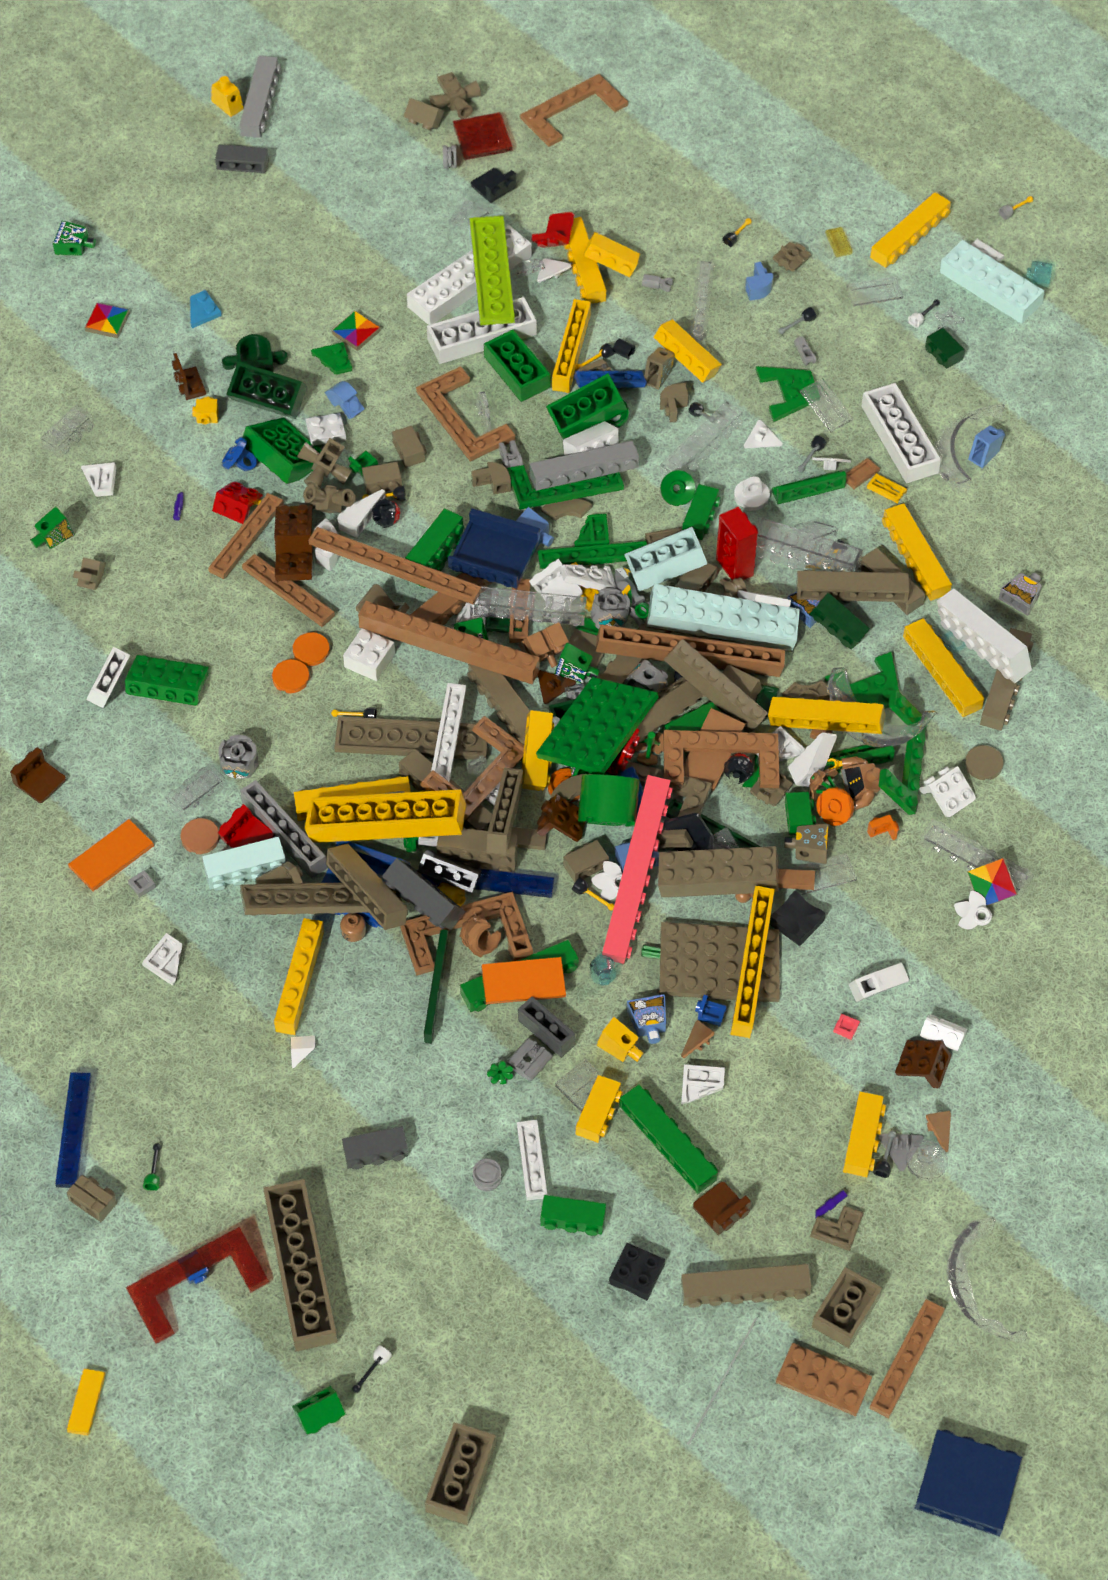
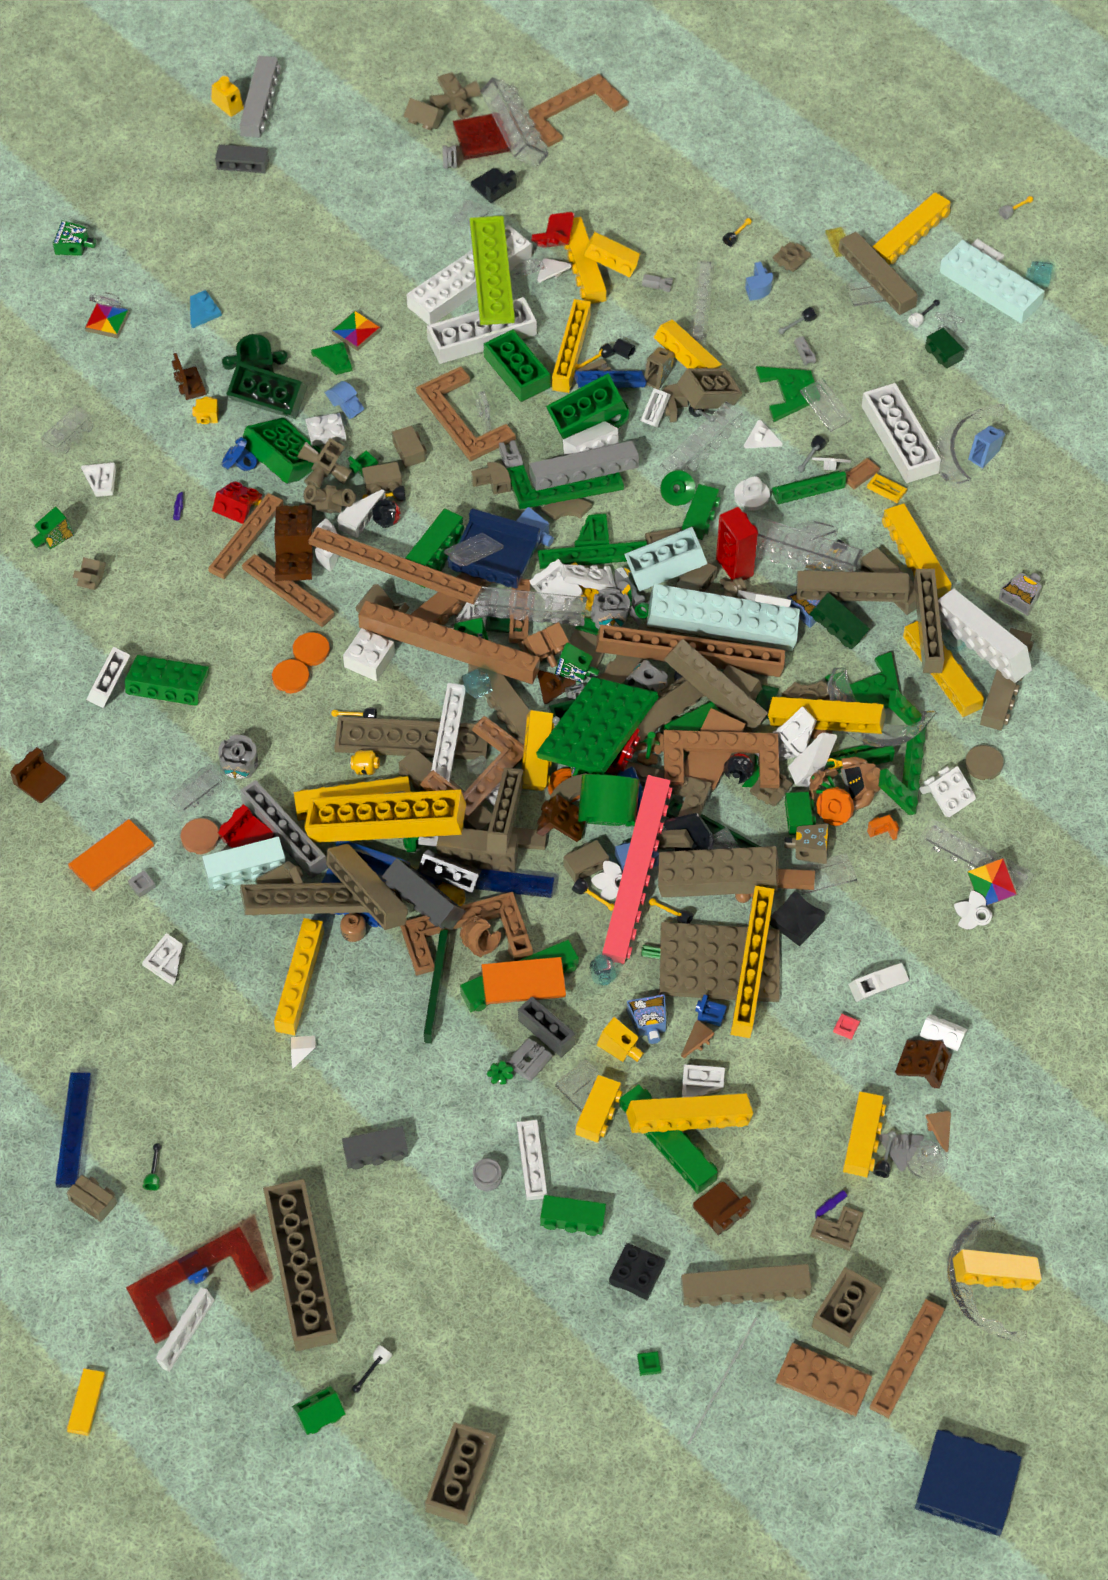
none -> clear tile [89,292,123,310]
none -> white plate [155,1288,215,1372]
none -> yellow head [351,750,380,775]
none -> clear piece [444,533,504,566]
none -> clear light blue brick [462,669,492,699]
none -> clear brick [480,77,549,168]
none -> yellow brick [626,1093,753,1133]
none -> green tile [637,1351,661,1376]
none -> white tile [641,388,671,427]
none -> hinge [649,898,693,924]
none -> dark tan brick [677,368,743,409]
none -> white wing [775,707,816,757]
none -> dark tan brick [838,231,918,315]
none -> dark tan brick [914,569,944,673]
none -> yellow brick [953,1249,1042,1291]

